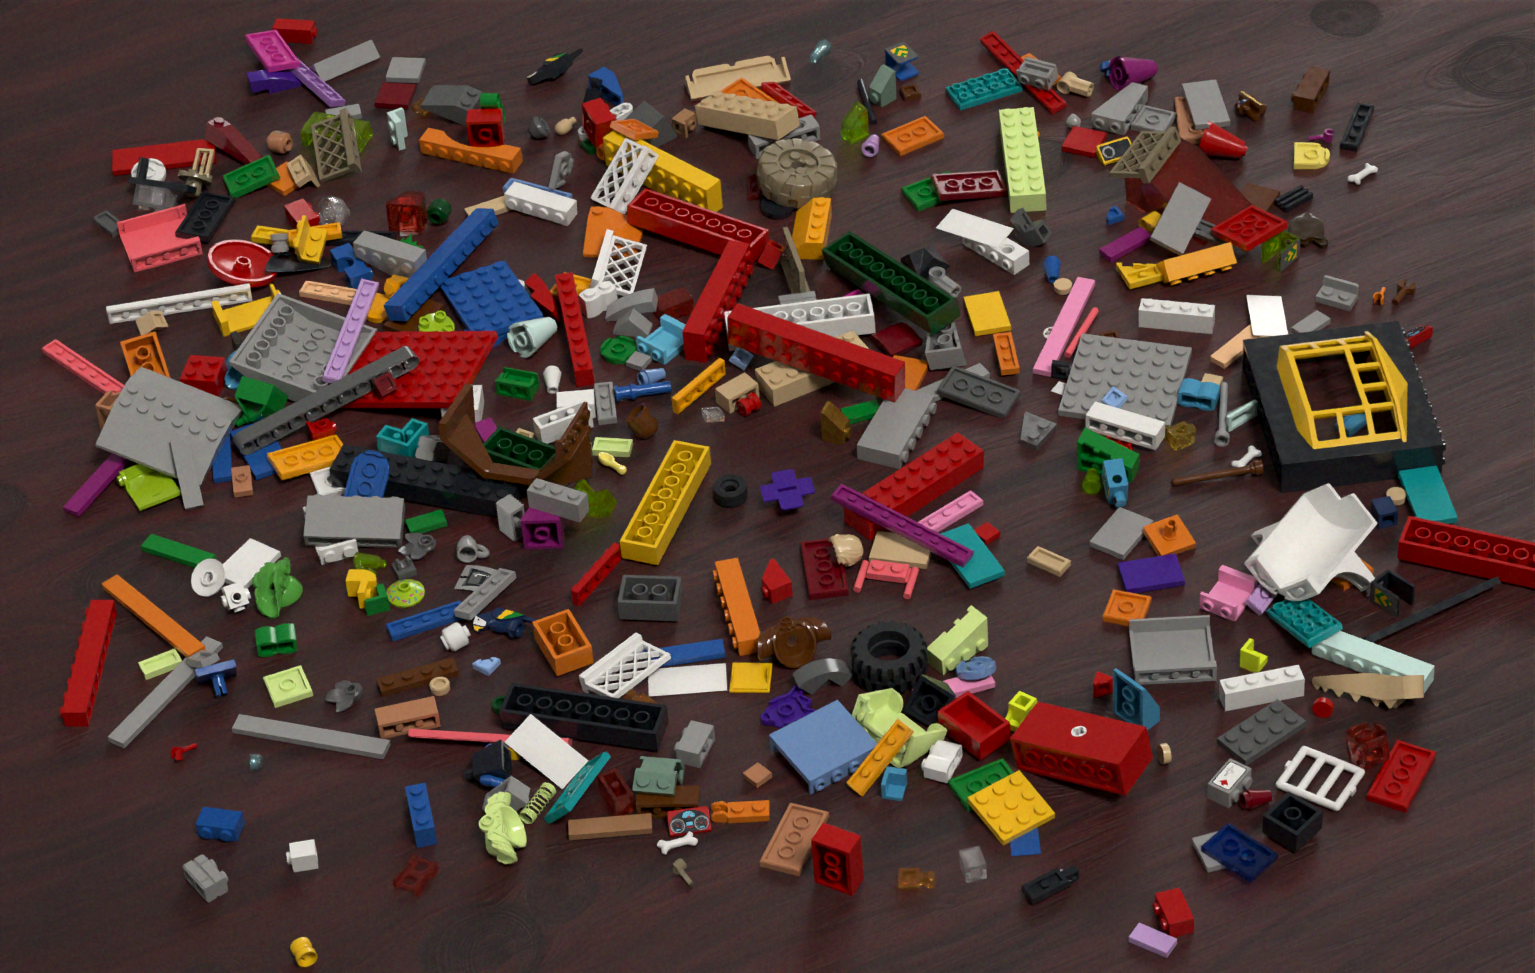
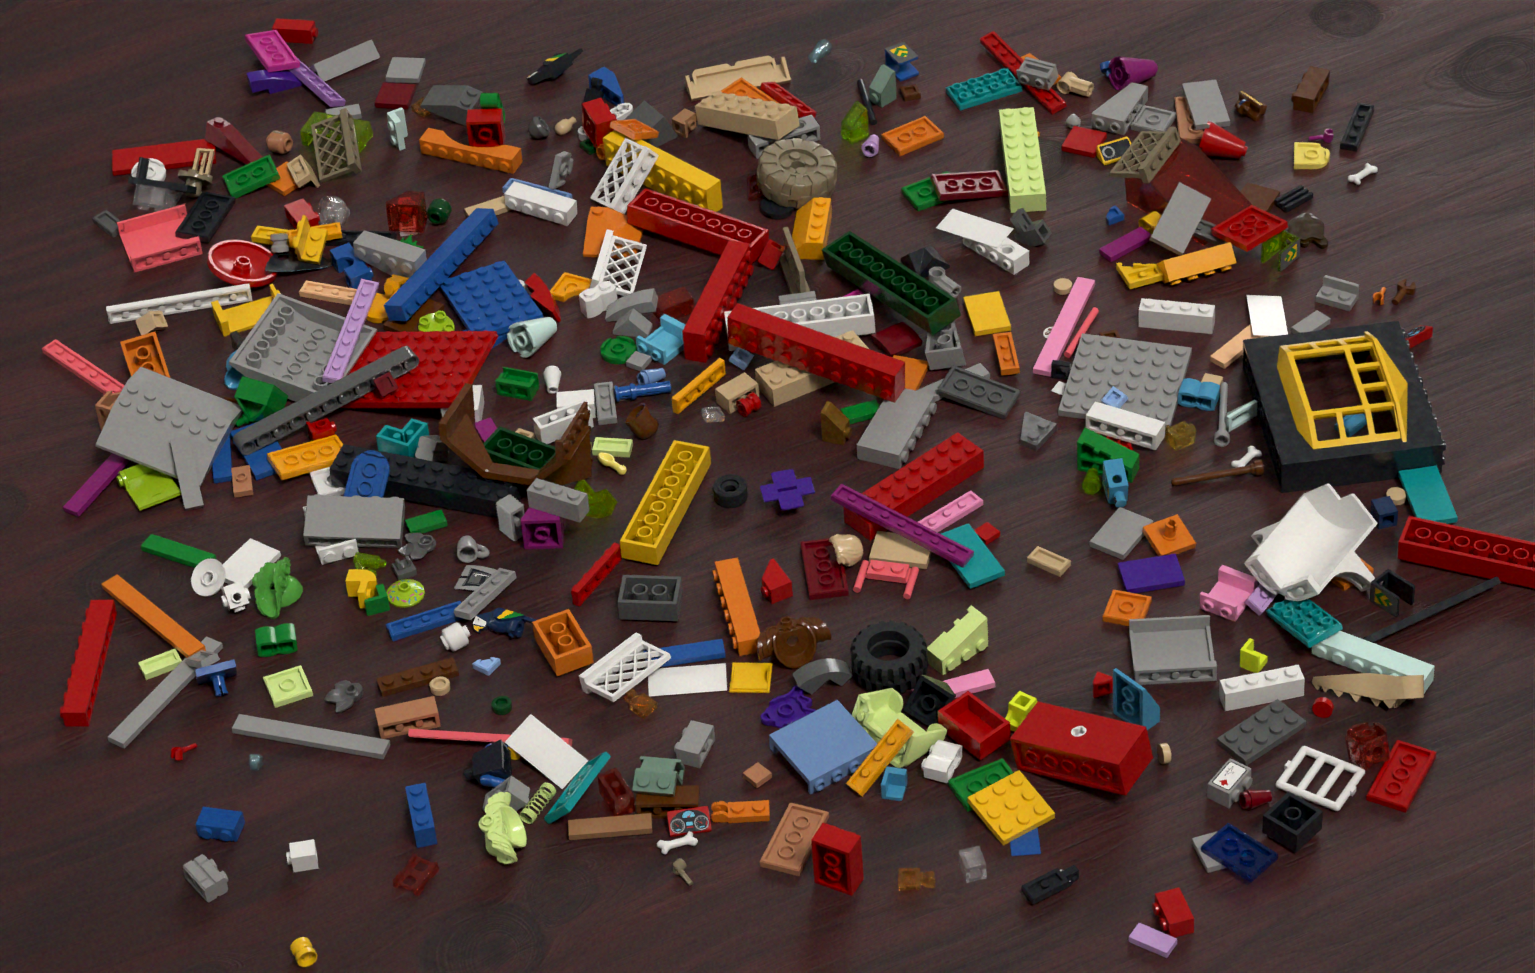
red brick [180,355,228,397] -> none
black brick [499,683,669,751] -> none
red brick [555,272,595,387] -> none
medium blue tile [955,656,996,680] -> none
blue cone [1043,256,1061,283] -> none

